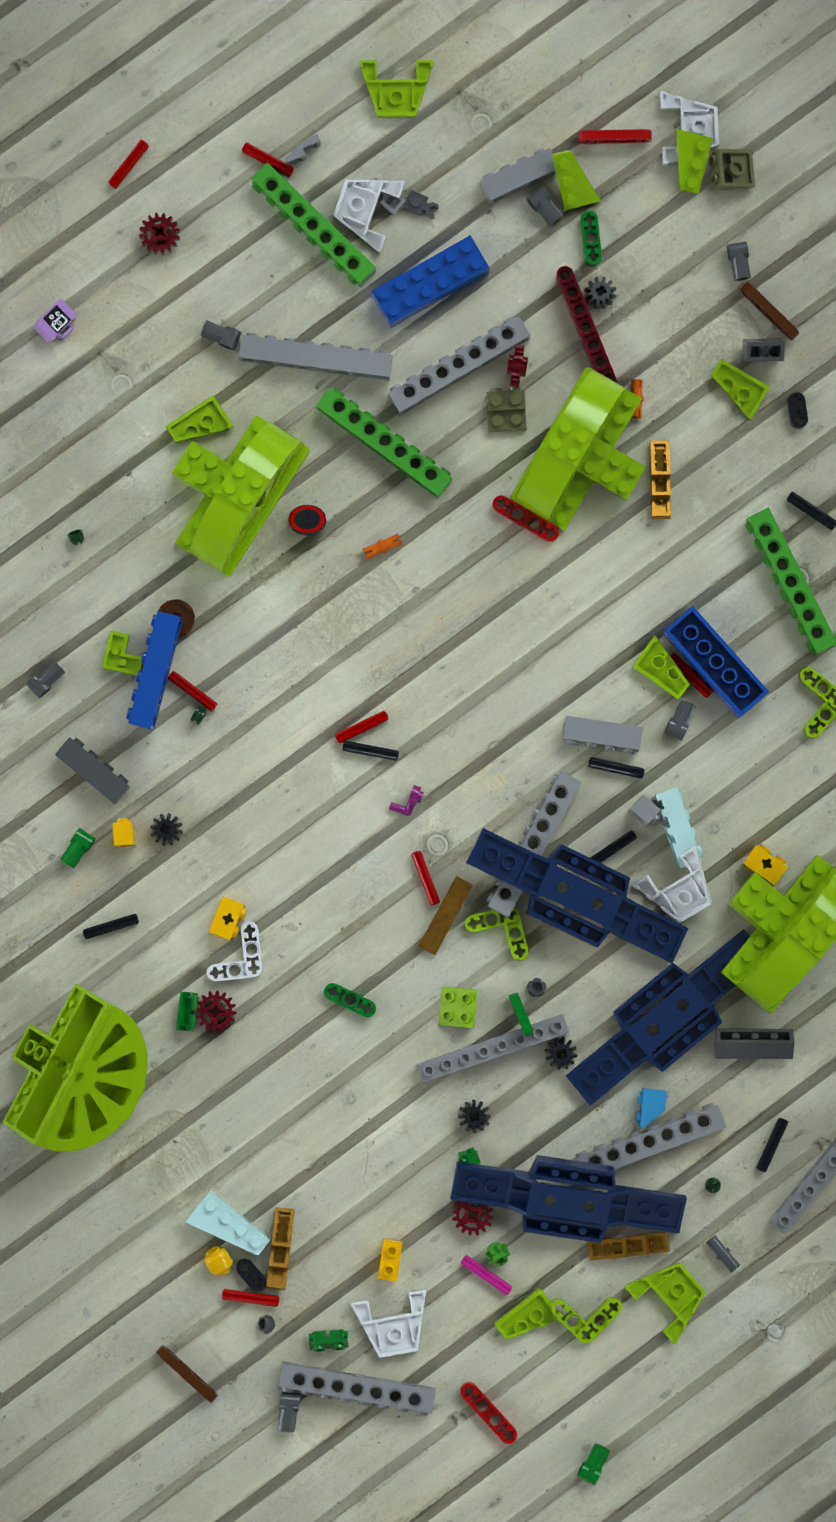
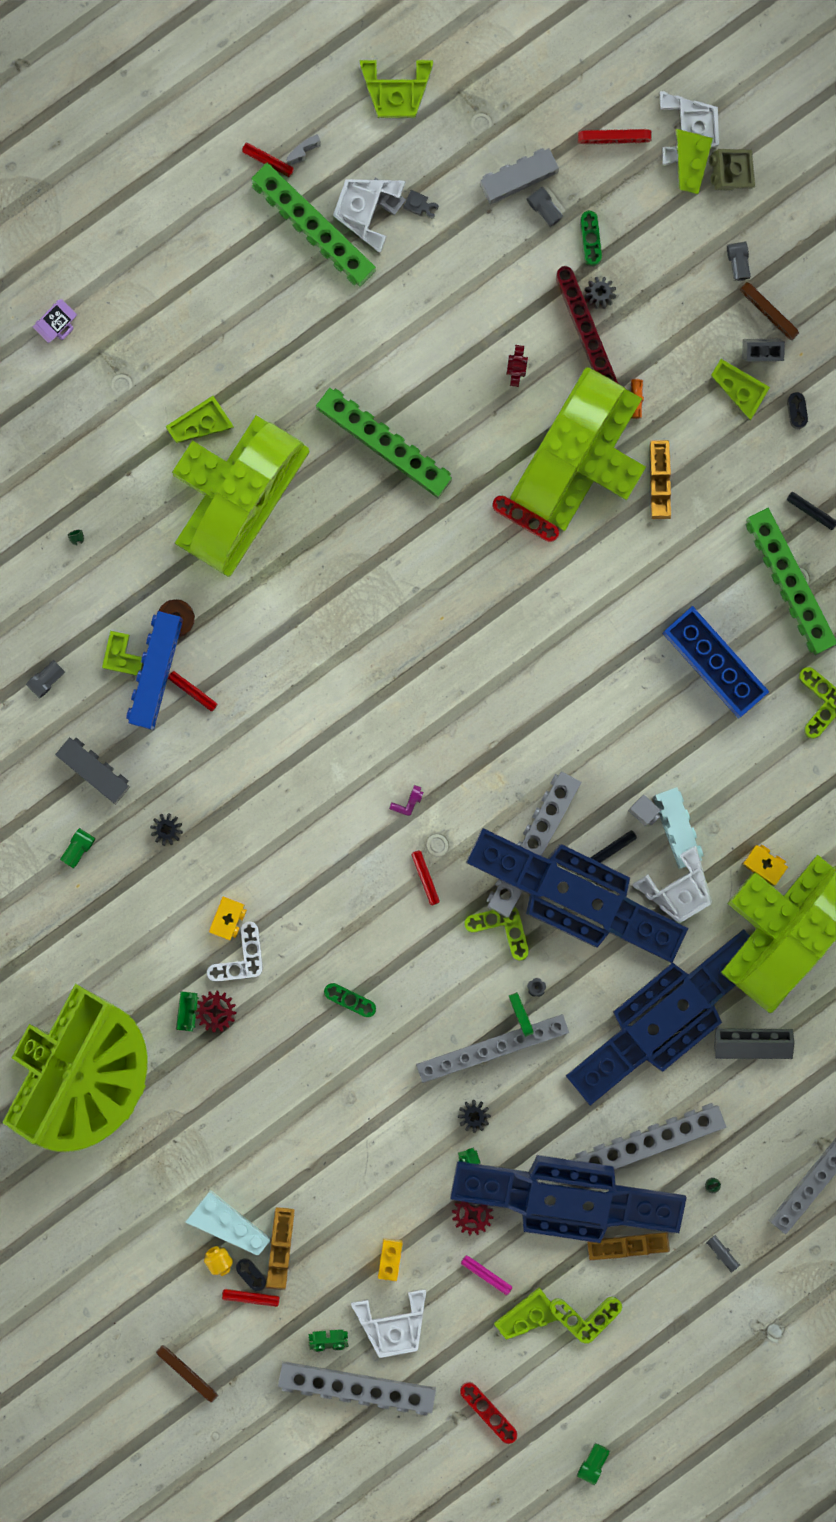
black axle [83,914,139,939] -> none
red axle [108,140,149,189] -> none
yellow brick [112,818,136,848] -> none
dark red gear [139,213,180,255] -> none
dark green bush [190,706,207,725] -> none
dark grey piece [201,320,242,351] -> none
light grey brick [239,333,393,381] -> none
dark grey plate [258,1315,275,1334] -> none
dark grey piece [278,1392,301,1432] -> none
piece [288,505,326,536] -> none
red axle [335,711,389,743] -> none
black axle [342,741,399,761] -> none
orange pin [362,533,402,559] -> none
blue brick [371,235,490,328] -> none
light grey brick [388,316,531,415] -> none
pearl gold slope [419,876,473,955] -> none
lime hinge [439,987,478,1029] -> none
bright green gear [485,1242,511,1266] -> none
olive plate [486,387,527,432] -> none
black gear [545,1037,577,1070] -> none
lime wing [552,150,601,210] -> none
light grey brick [563,716,643,754] -> none
black axle [588,757,645,779] -> none
lime wing [624,1262,706,1345] -> none
lime wing [632,635,690,700] -> none
dark azure slope [636,1088,667,1128] -> none
dark grey piece [664,699,696,741] -> none
red axle [670,652,713,698] -> none
black axle [756,1118,788,1172] -> none

